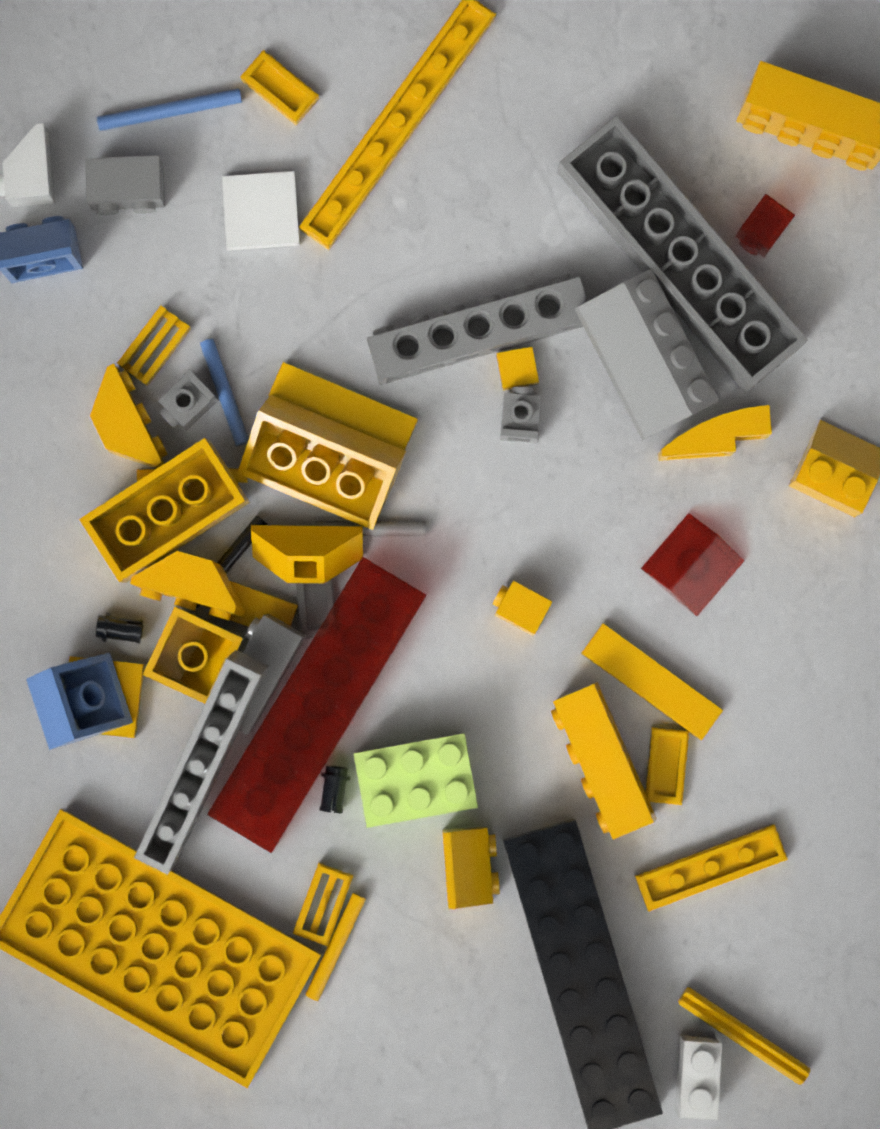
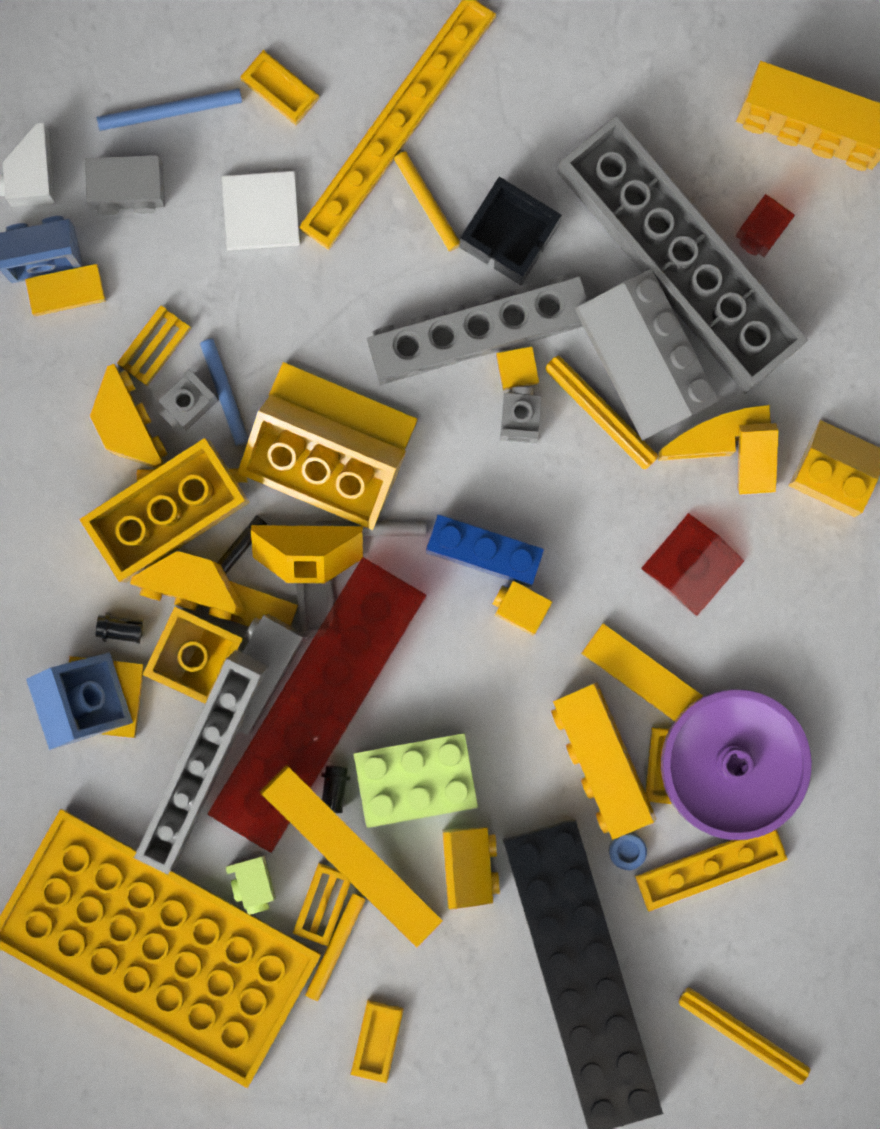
white brick [675,1035,722,1120] -> none
none -> yellow tile [25,264,106,317]
none -> yellowish green brick [226,855,276,915]
none -> yellow tile [260,765,443,948]
none -> yellow tile [350,1000,404,1083]
none -> yellow bar [394,151,460,252]
none -> blue brick [426,514,544,587]
none -> black piece [459,176,562,285]
none -> yellow axle [545,355,658,469]
none -> medium blue tile [609,833,647,870]
none -> medium lavender dish [661,689,812,840]
none -> yellow tile [737,423,778,495]

